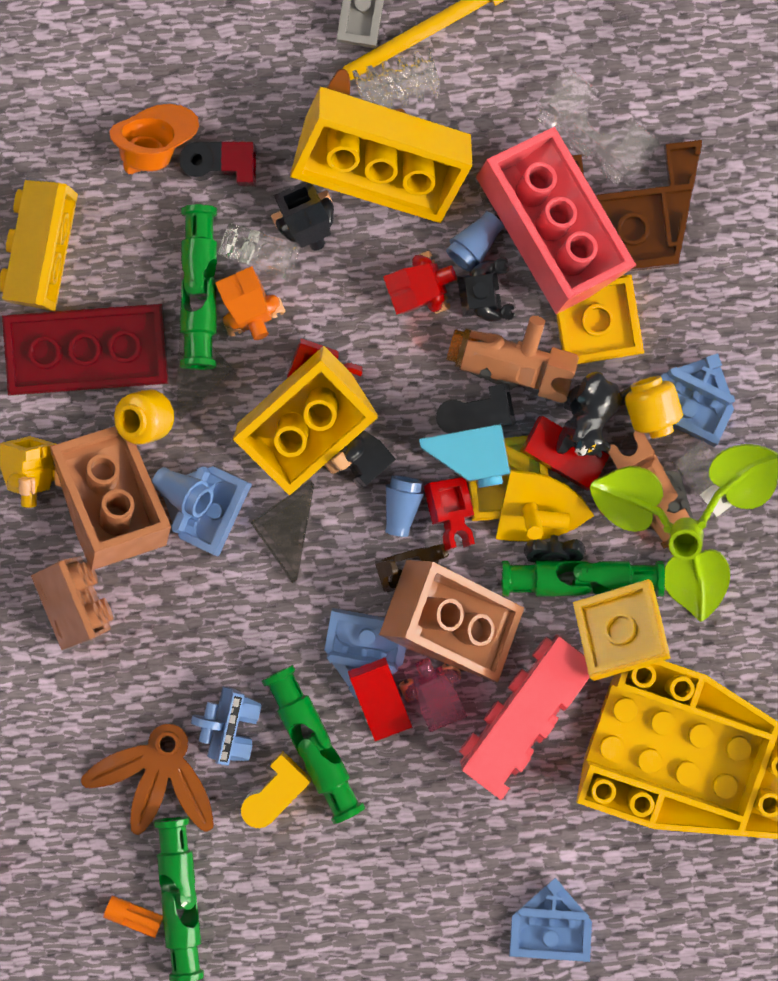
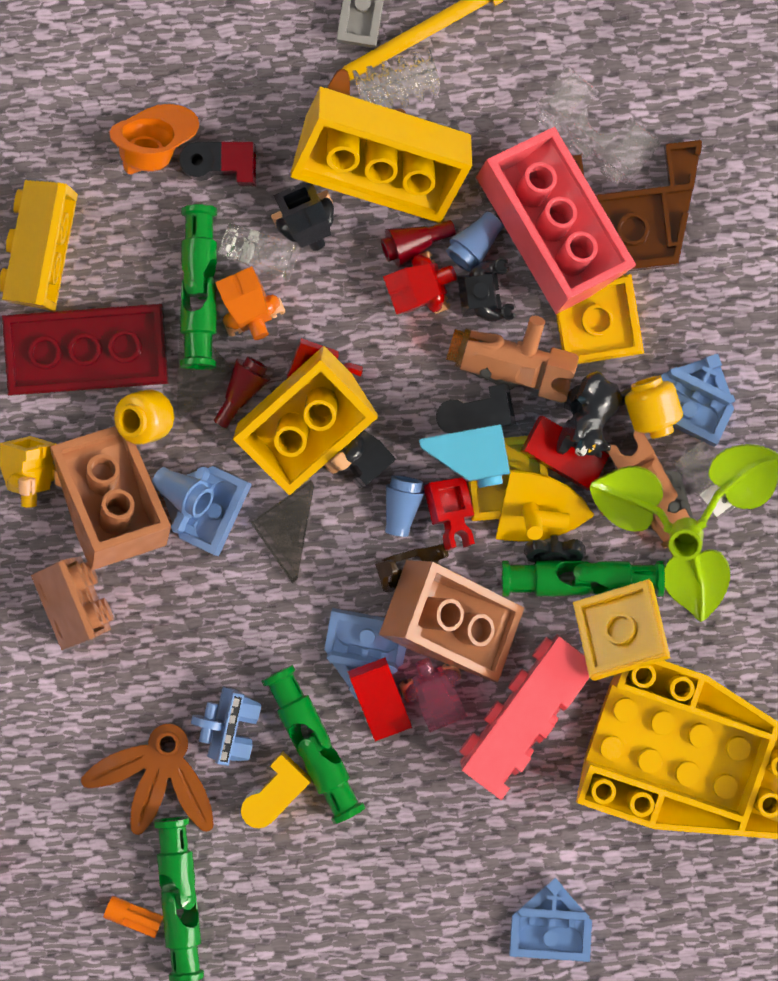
none -> dark red cone [214,356,271,429]
none -> dark red cone [381,220,456,267]

